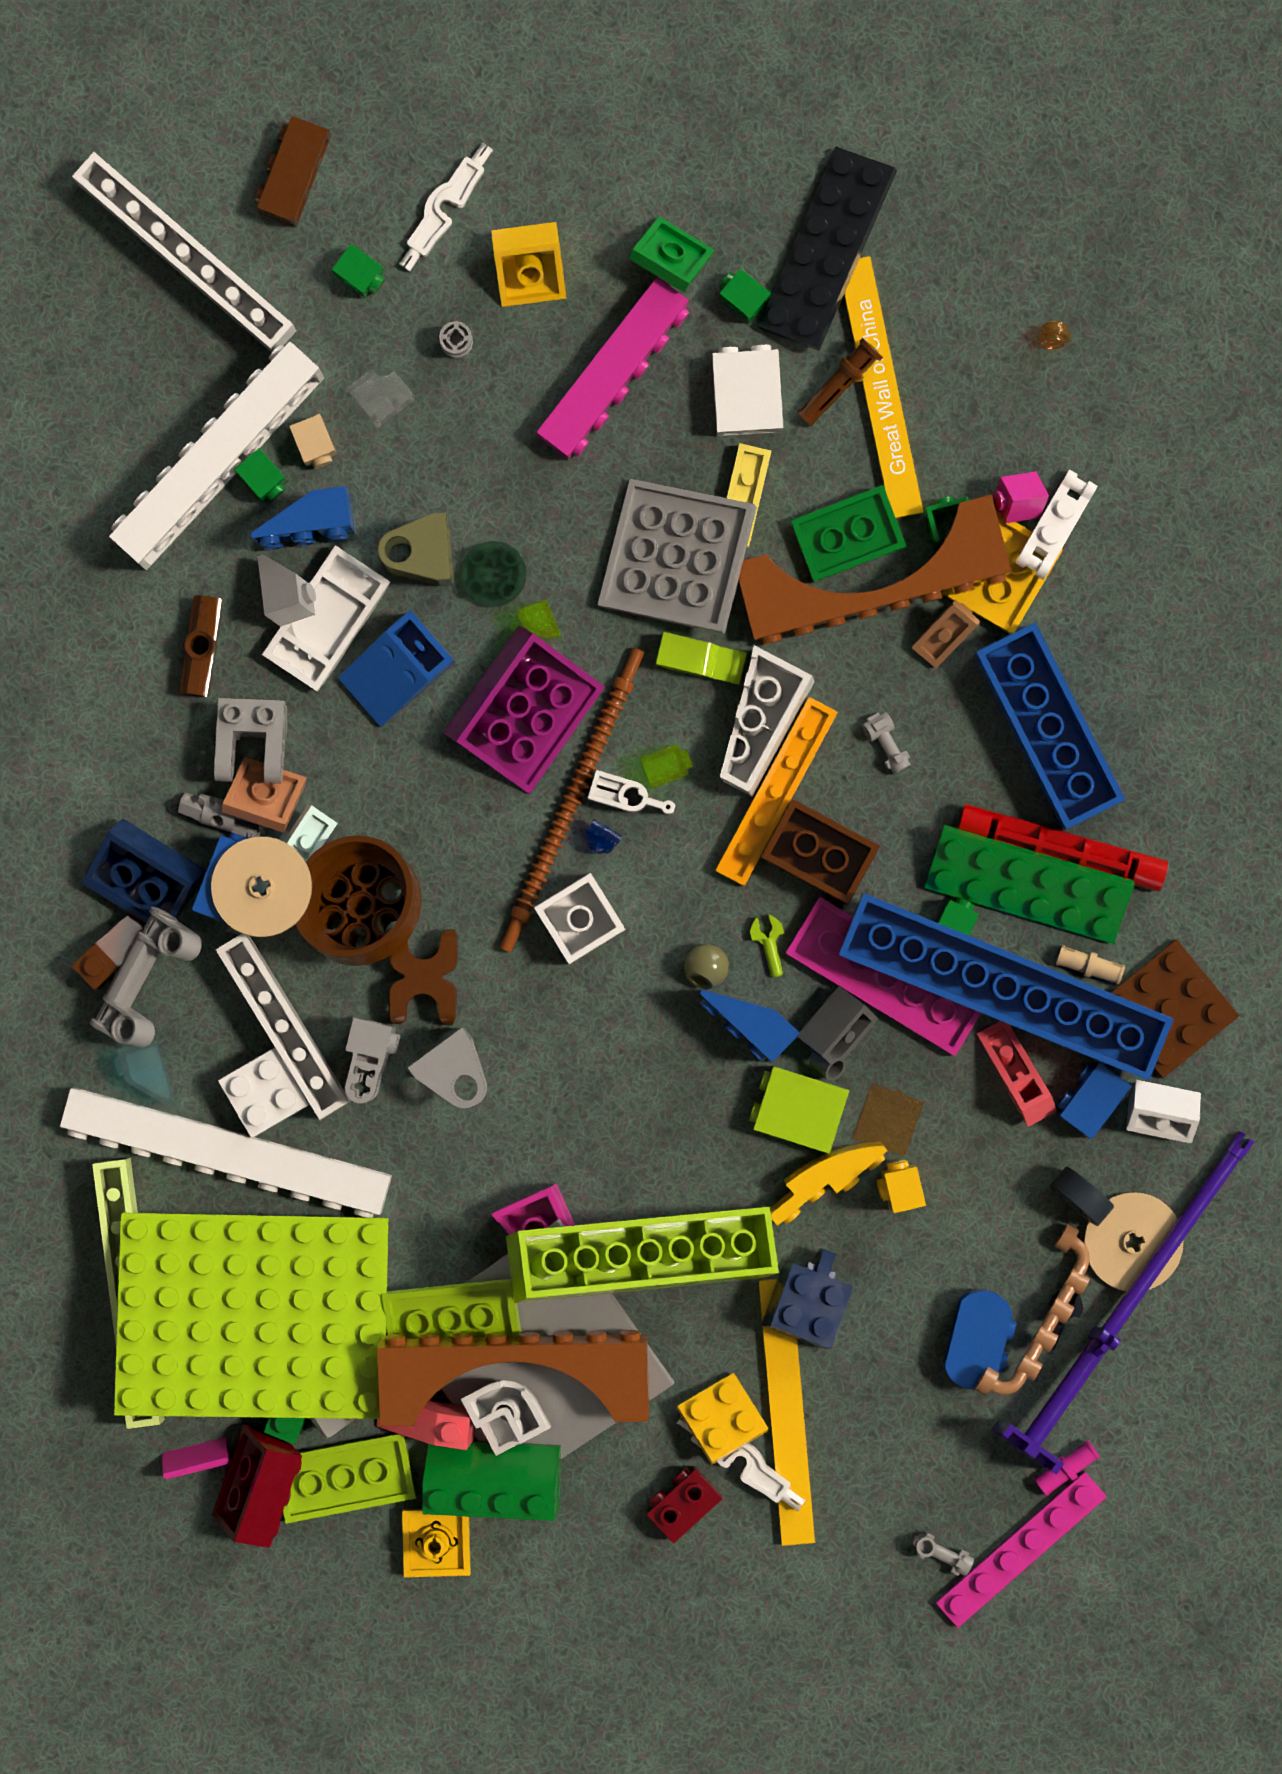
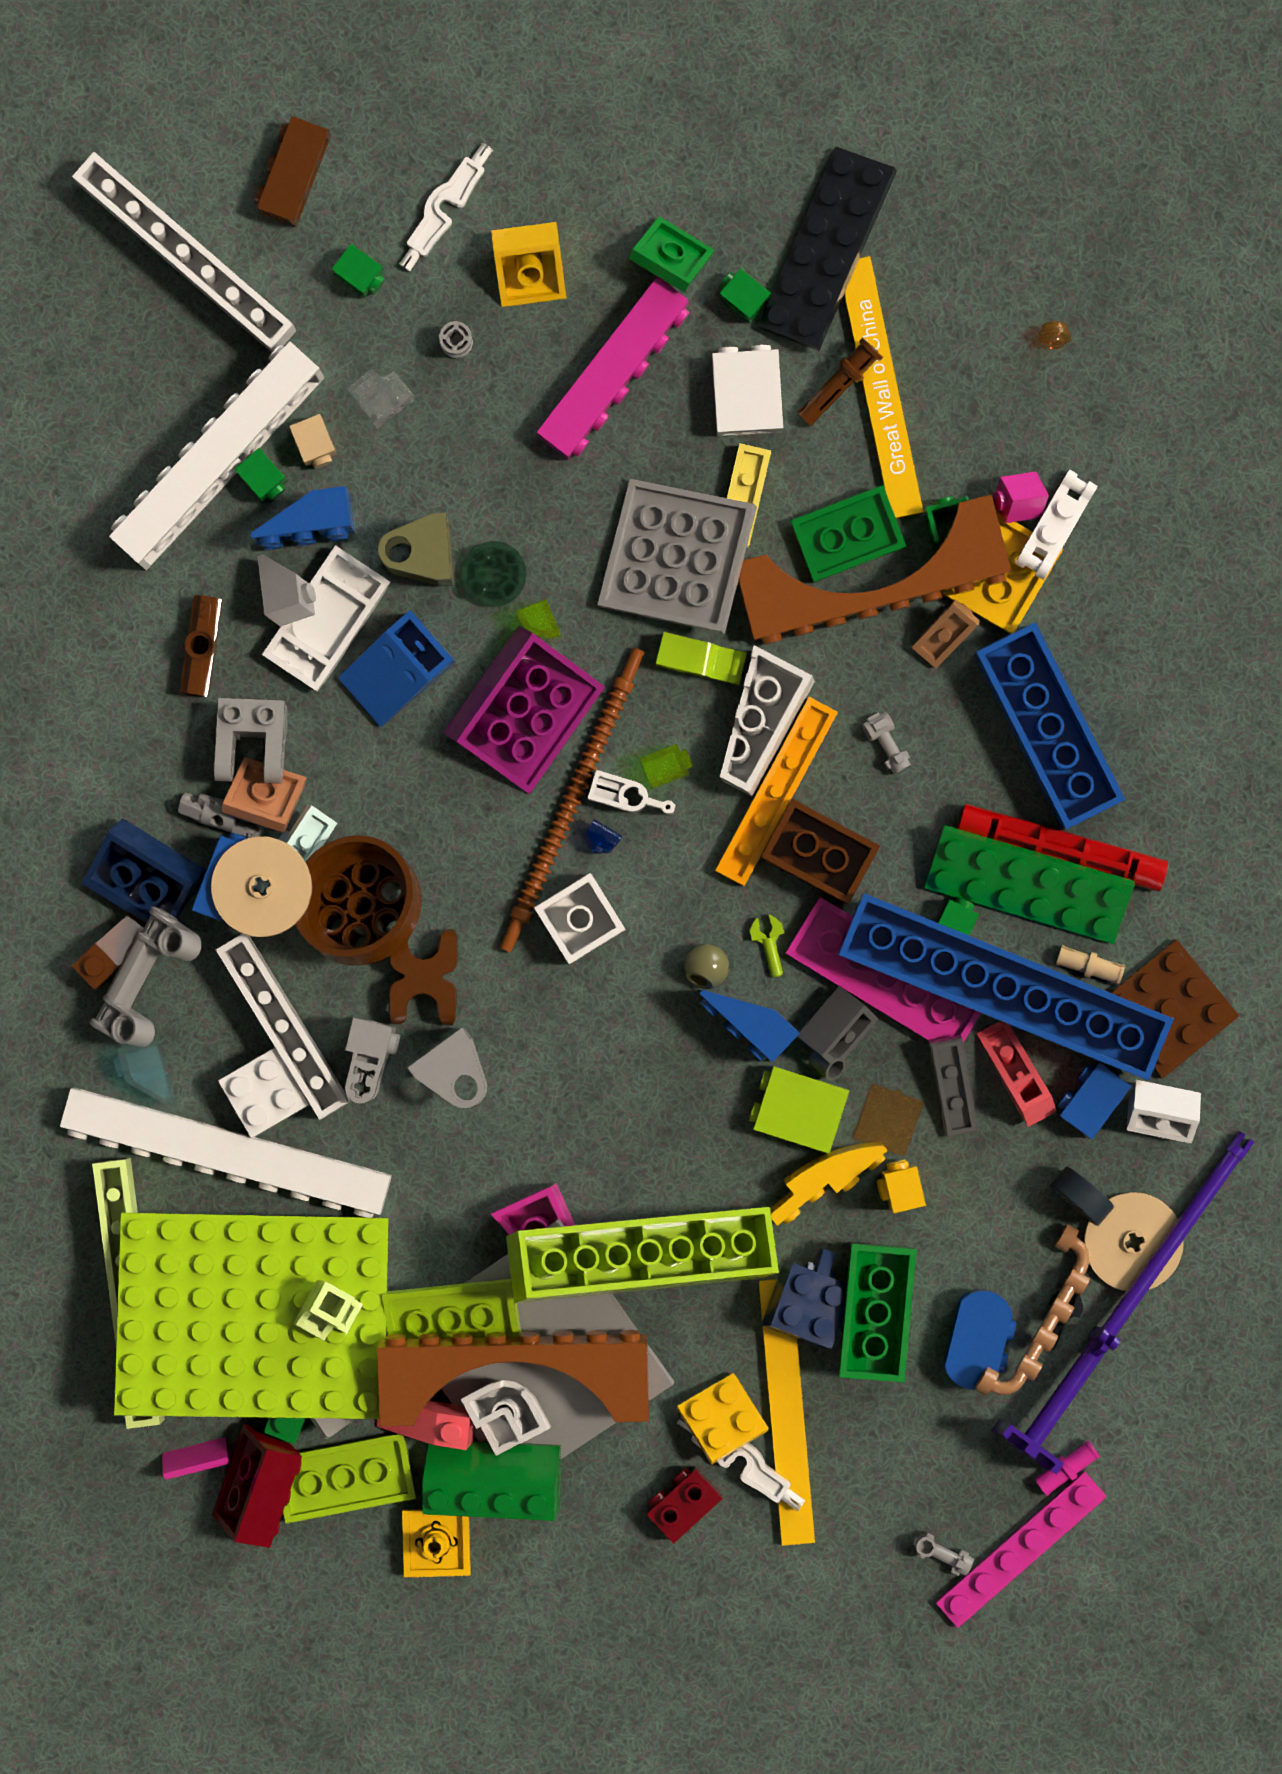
none -> yellowish green brick [293,1280,363,1341]
none -> green slope [838,1243,917,1383]
none -> dark grey tile [928,1035,979,1138]

